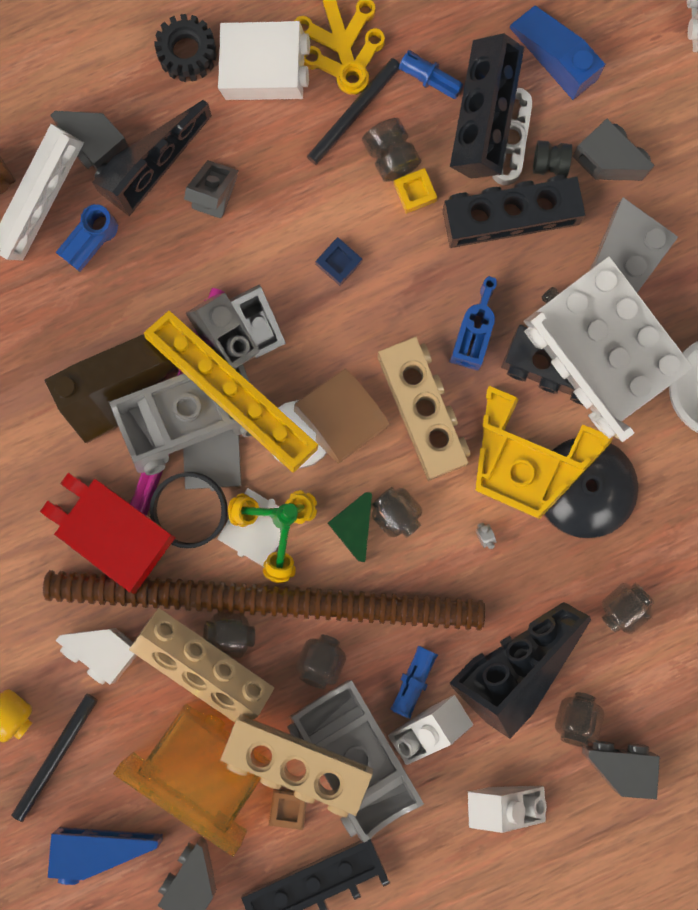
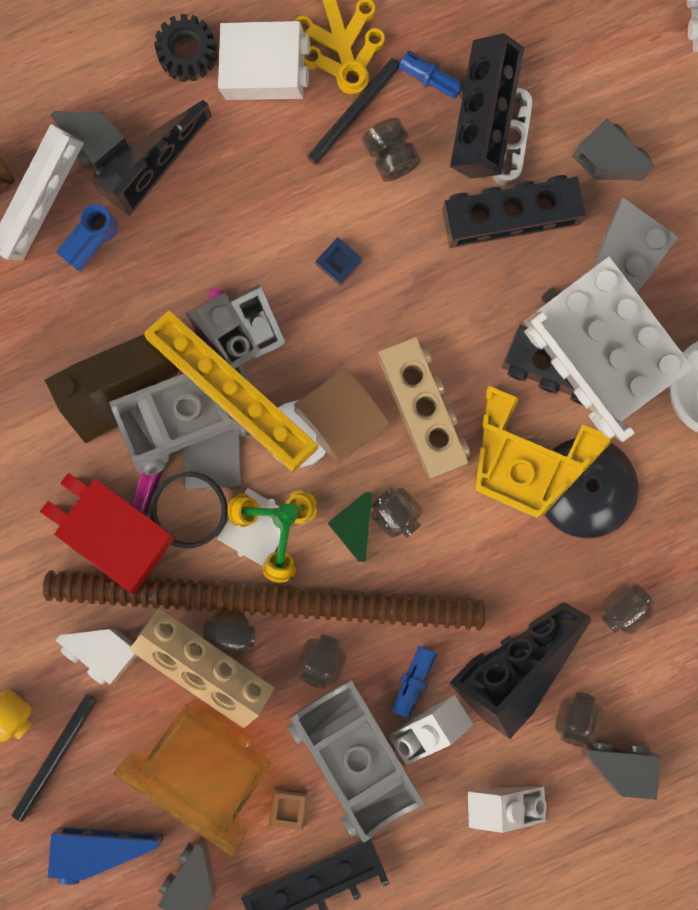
dark grey slope [184,160,239,218] -> none
tan brick [220,715,373,817] -> none
yellow tile [394,168,437,214] -> none
blue piece [450,276,497,371] -> none
light grey piece [476,523,497,549] -> none
blue slope [510,5,606,100] -> none
pearl dark grey wheel [533,140,572,176] -> none

